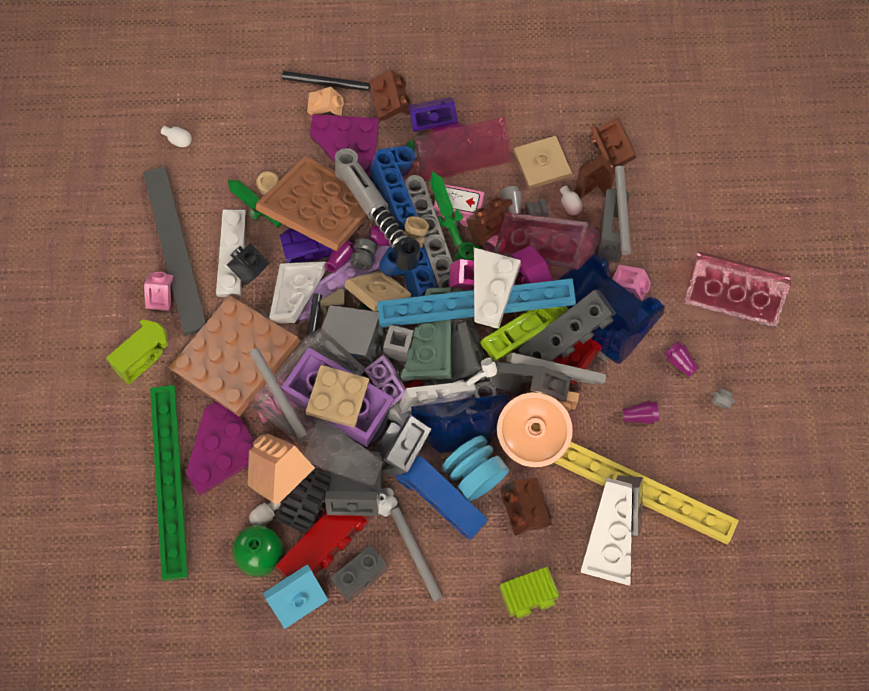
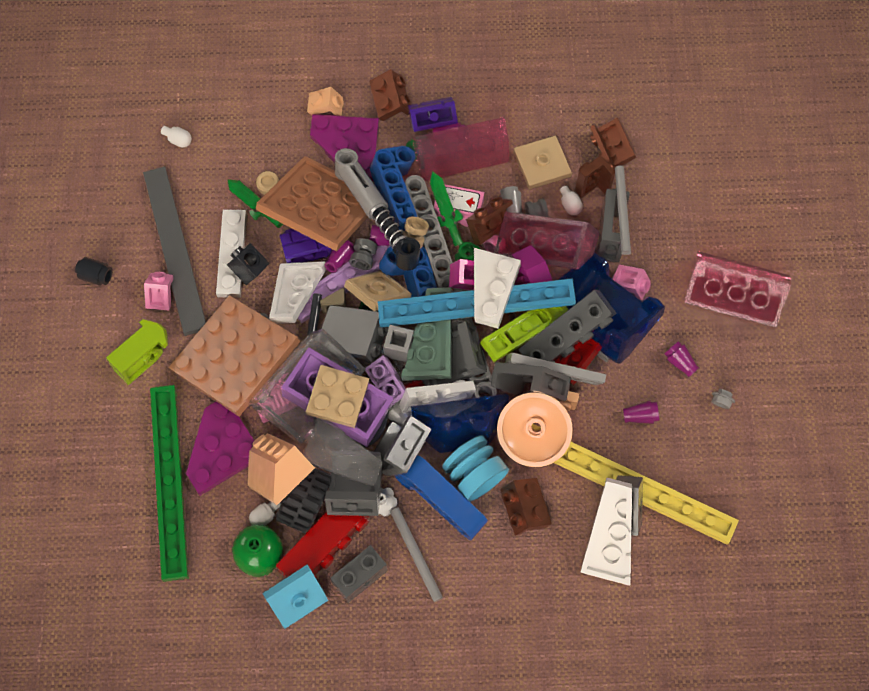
light grey bar [249,347,308,439] -> none
black bar [282,71,370,91] -> none
white hand [465,358,497,387] -> none
lime brick [499,567,559,619] -> none
none -> black brick [75,257,113,286]

